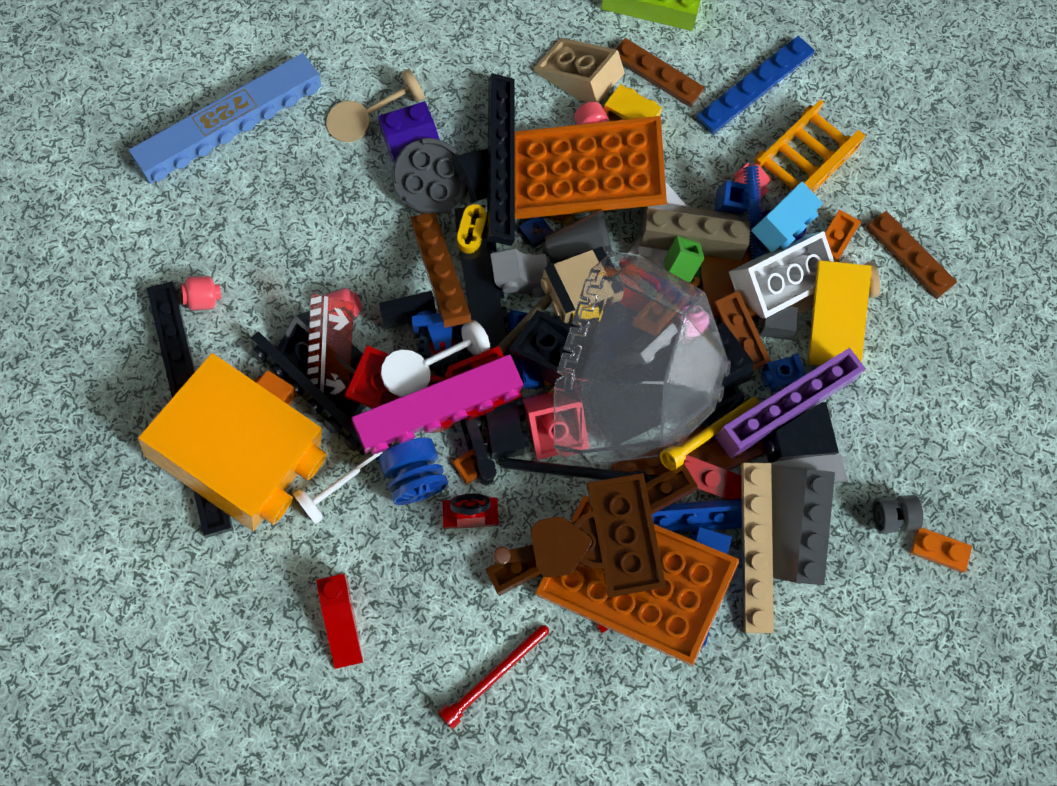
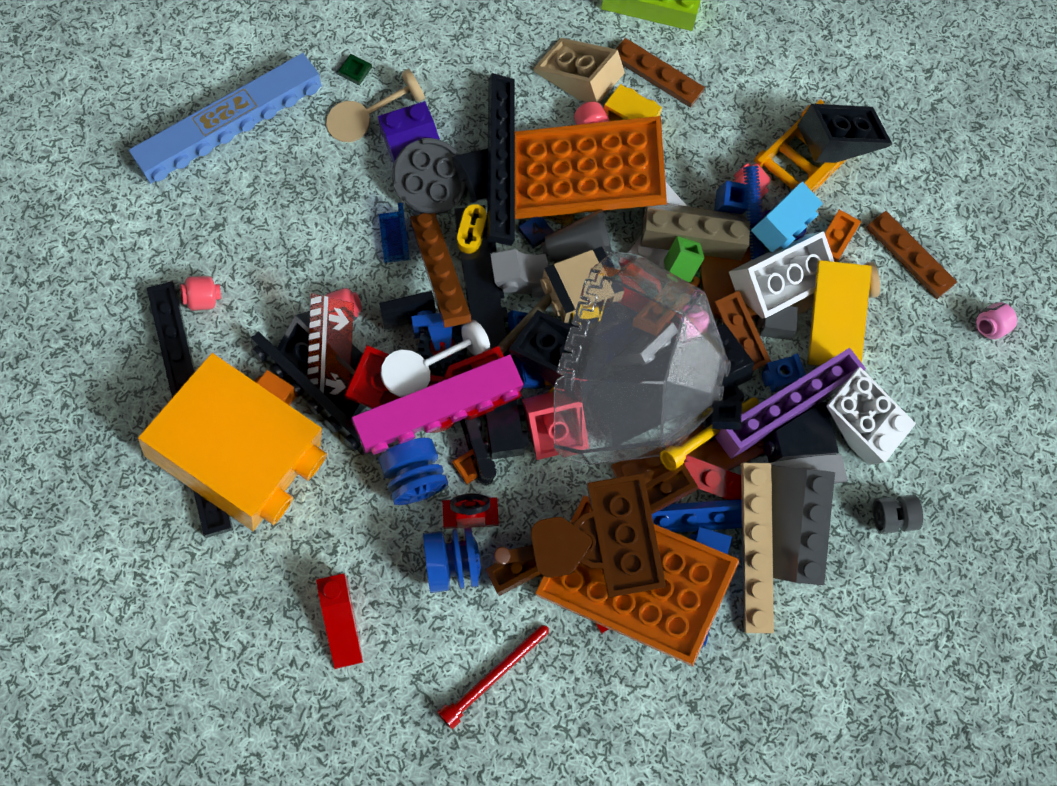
white piece [293,441,396,525] -> none
black bar [503,458,658,483] -> none
blue plate [696,35,815,135] -> none
orange plate [910,528,972,573] -> none
none -> dark green tile [338,54,372,86]
none -> clear blue panel [379,202,410,263]
none -> blue wheel [423,527,481,593]
none -> black plate [712,401,742,430]
none -> black slope [797,104,892,163]
none -> white slope [827,367,916,465]
none -> bright pink head [976,302,1017,339]

